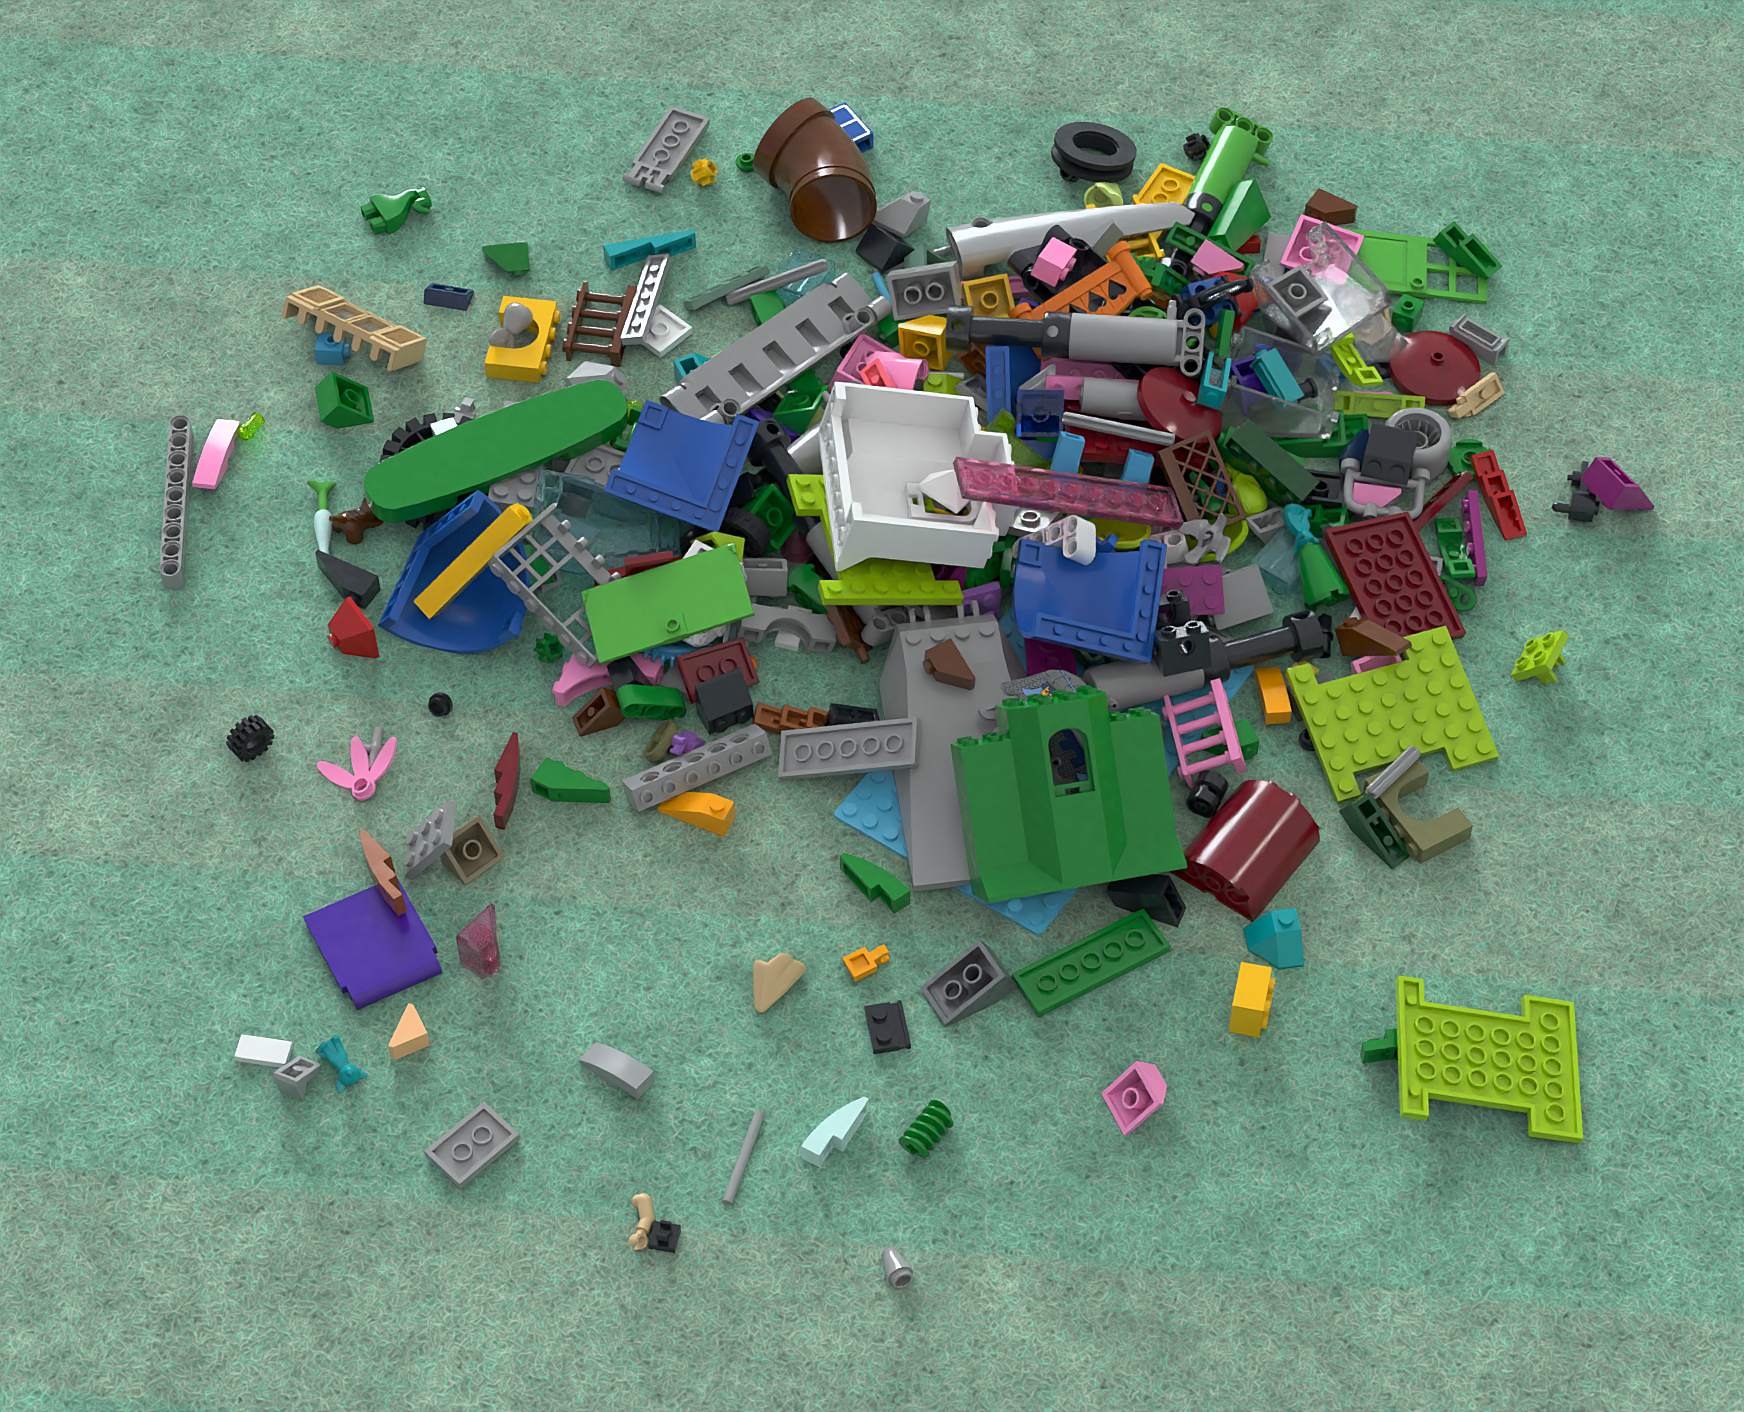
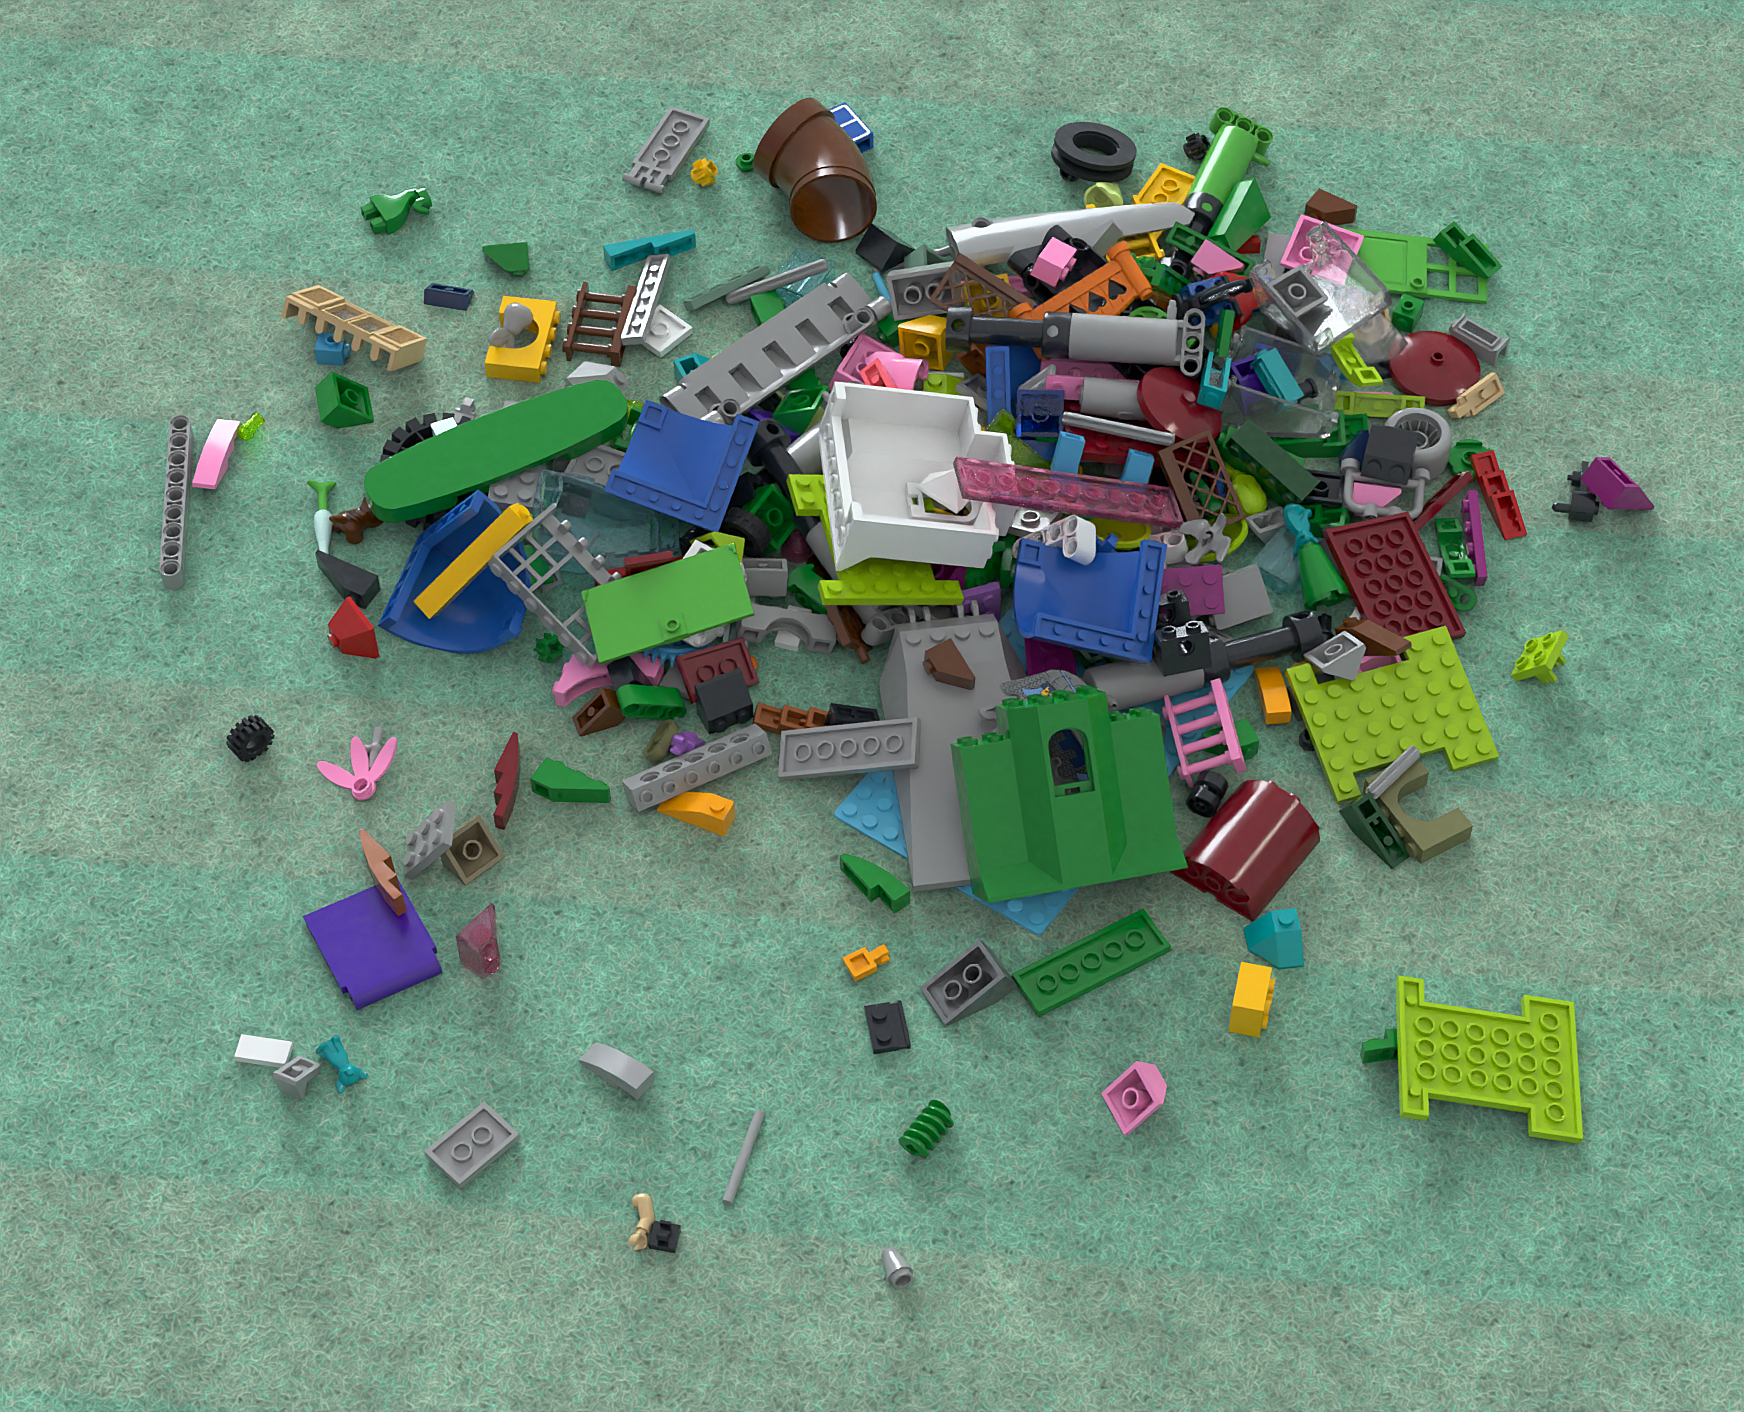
light nougat slope [388,1003,430,1060] -> none
black plate [428,692,453,717] -> none
tan hat [753,953,807,1013] -> none
light aqua slope [801,1097,869,1167] -> none
light grey slope [872,191,931,238] -> none
black slope [1107,874,1186,928] -> none
none -> reddish brown fence [929,252,1036,318]
none -> light grey slope [1304,631,1366,681]

